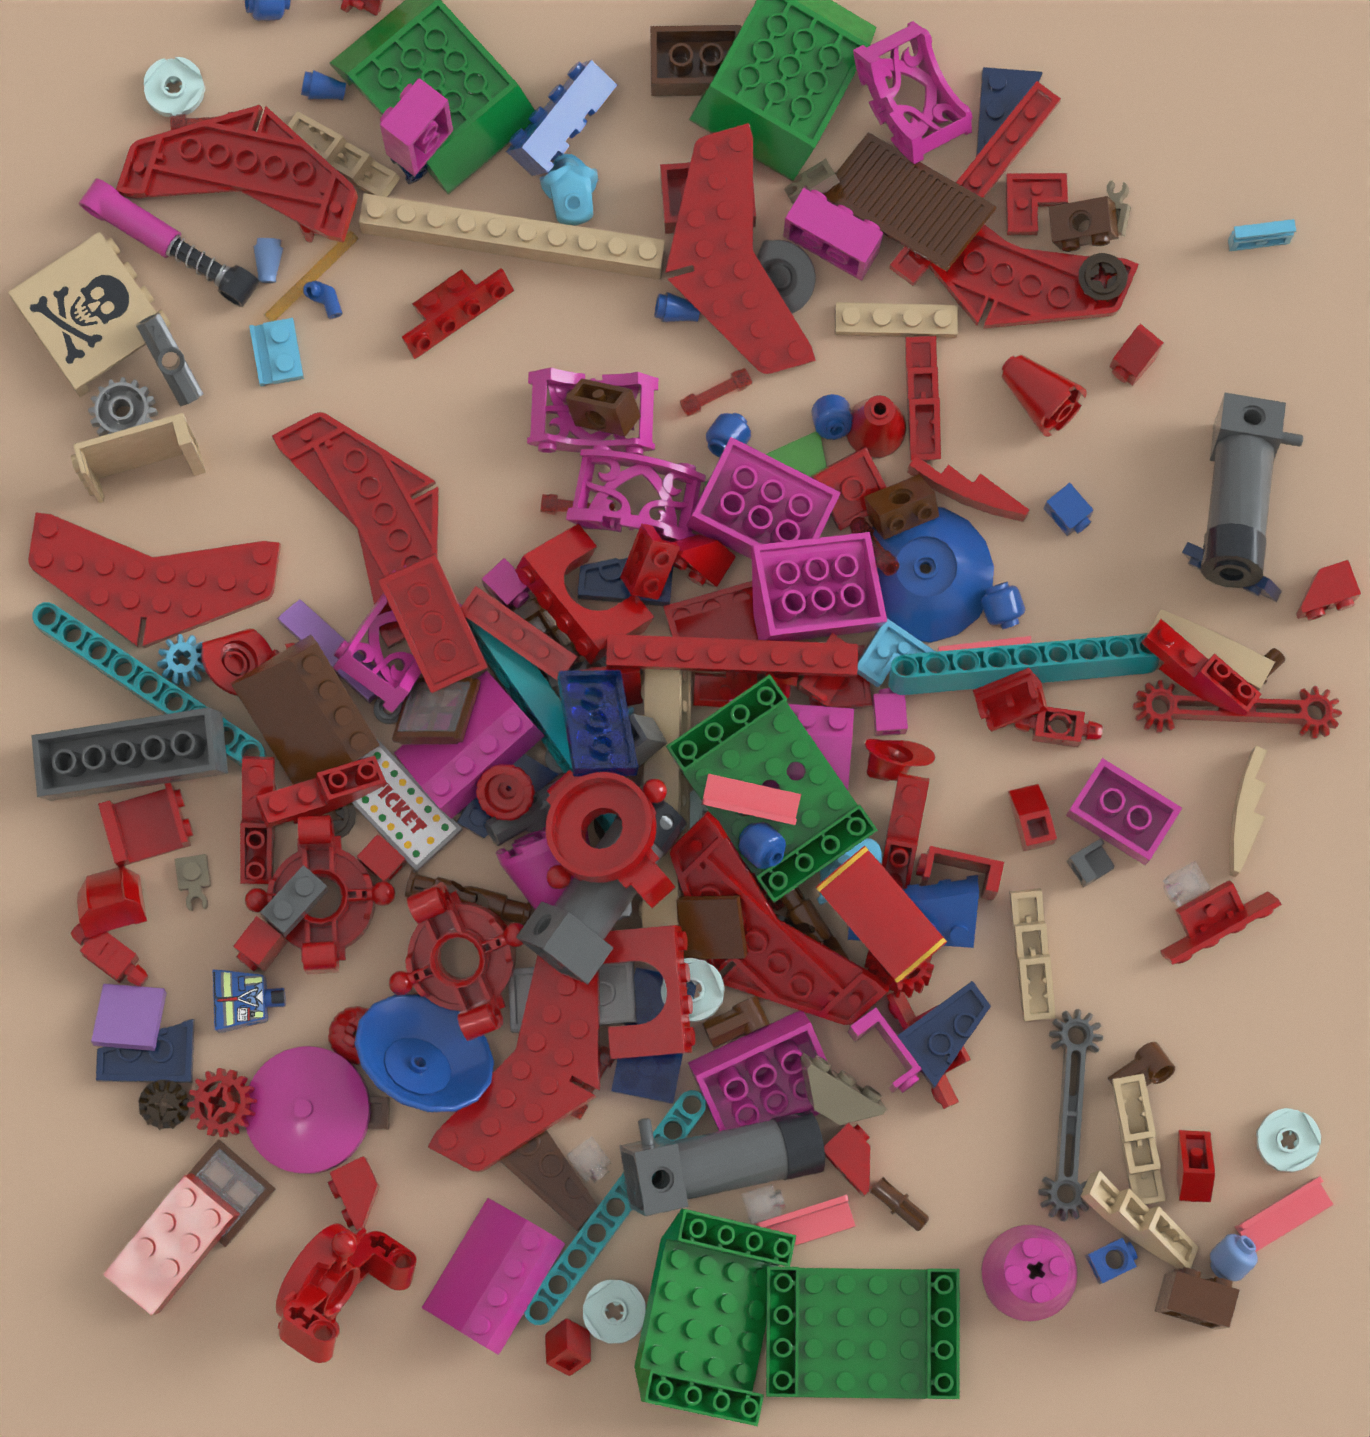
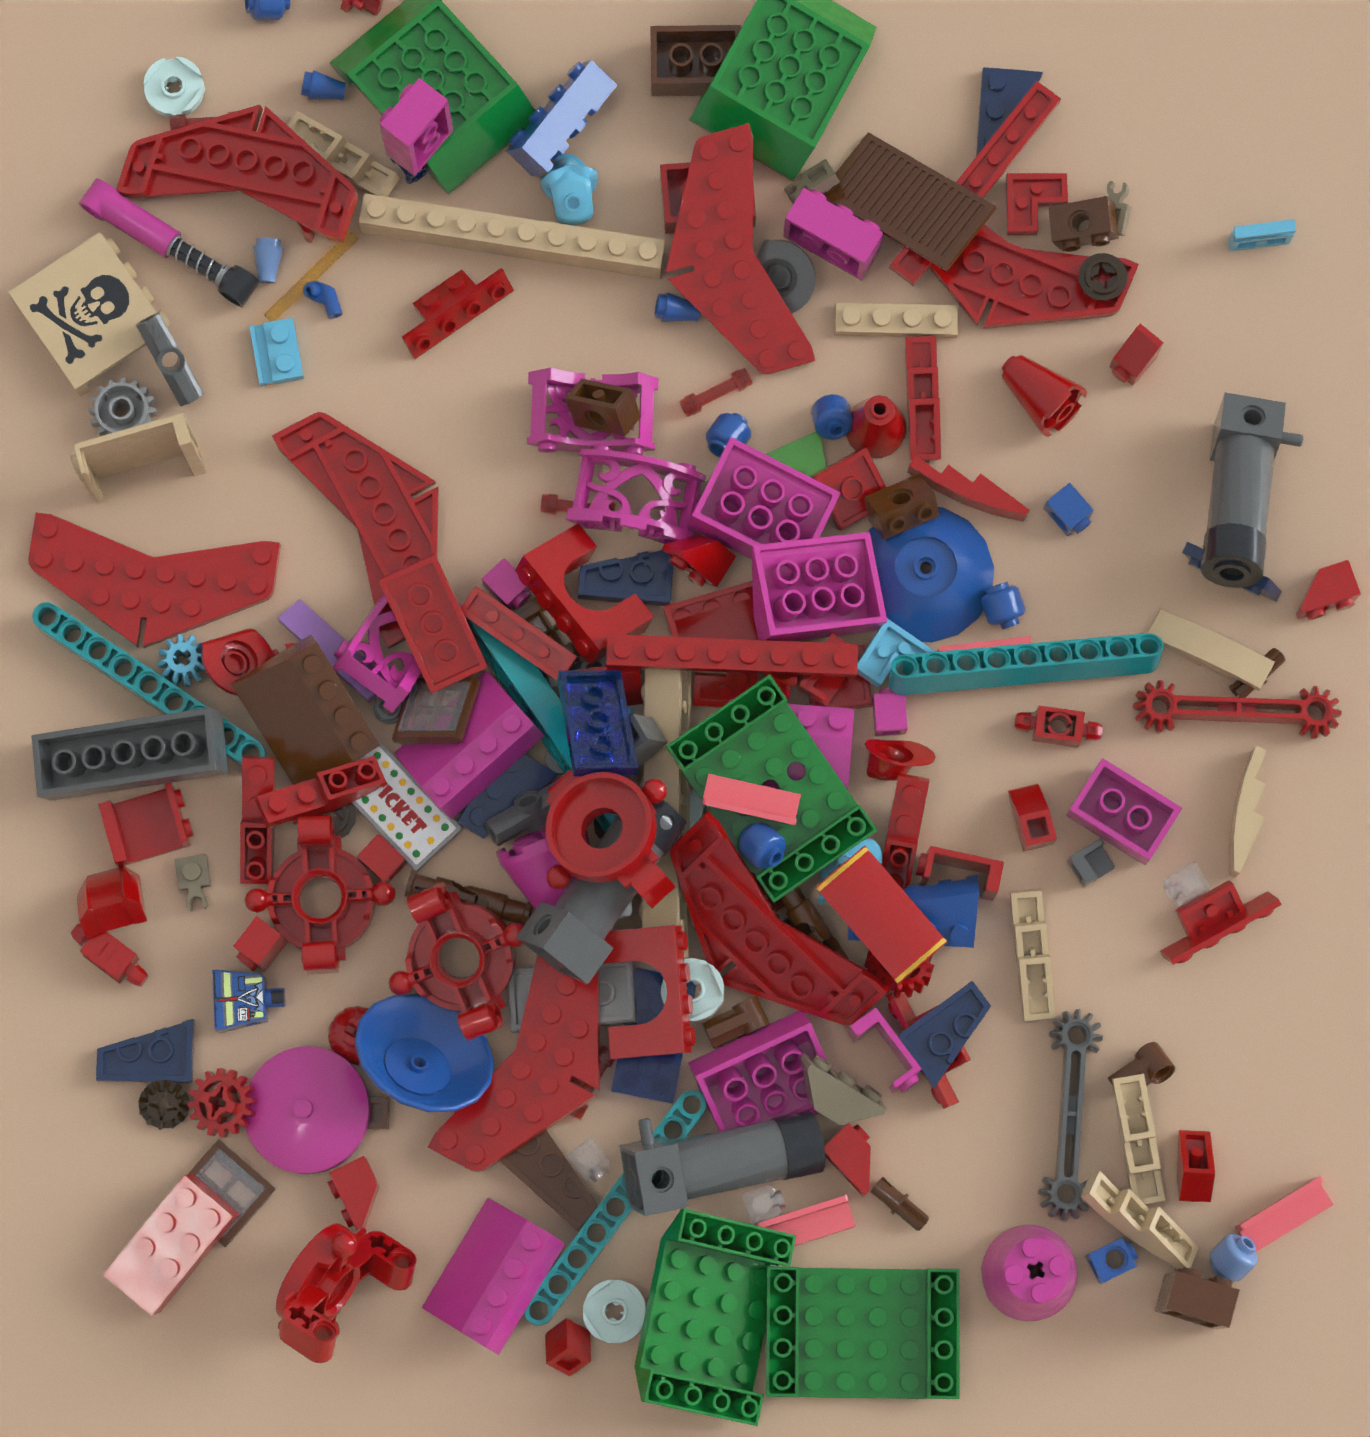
medium lavender tile [91,984,167,1051] -> none
dark grey brick [260,865,328,938] -> none
red hair [476,764,535,821] -> none
red bracket [620,523,680,600] -> none
reddish brown tile [676,895,748,959] -> none
clear red bar [850,517,900,576] -> none
dark pink fence [853,21,973,164] -> none
red hinge [973,668,1047,732] -> none
red slope [1141,619,1261,715] -> none
light aqua plate [1256,1108,1321,1172] -> none

